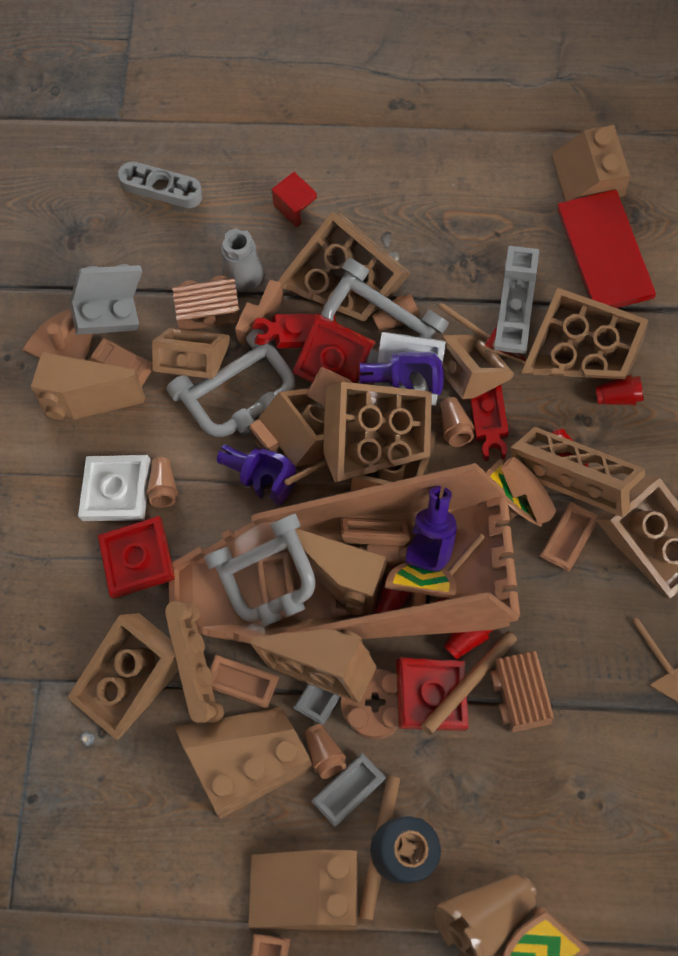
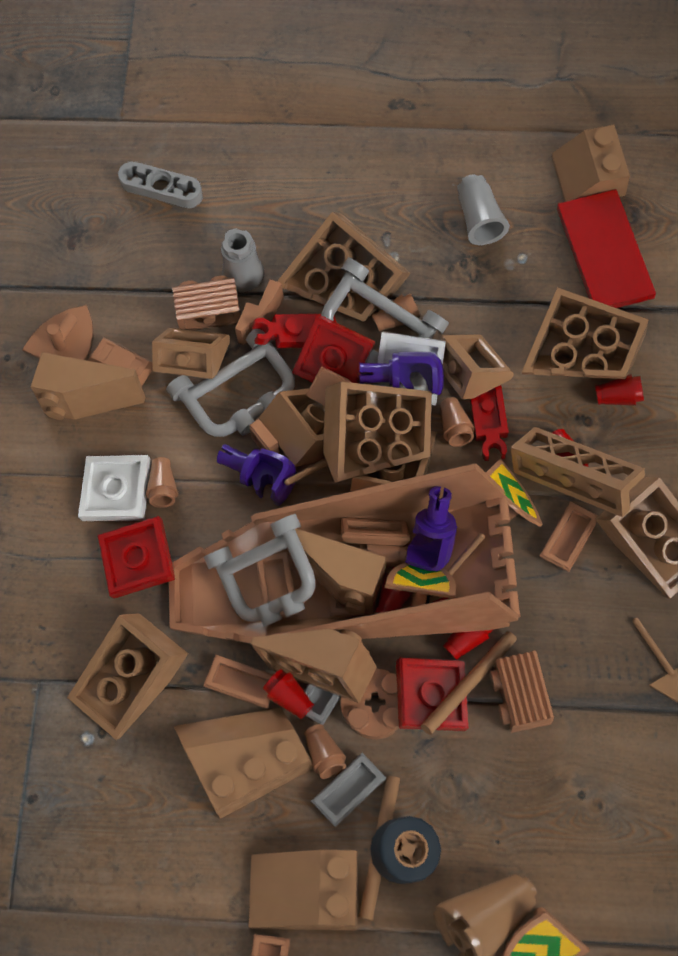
light grey bracket [69,264,142,335] -> none
medium nougat plate [165,601,224,723] -> none
red panel [271,172,317,227] -> none
medium nougat piece [438,303,526,364] -> none
light grey slope [494,246,539,354] -> none
nougat slope [501,457,557,524] -> none
none -> red cone [263,669,315,720]
none -> light grey plant [457,174,510,245]

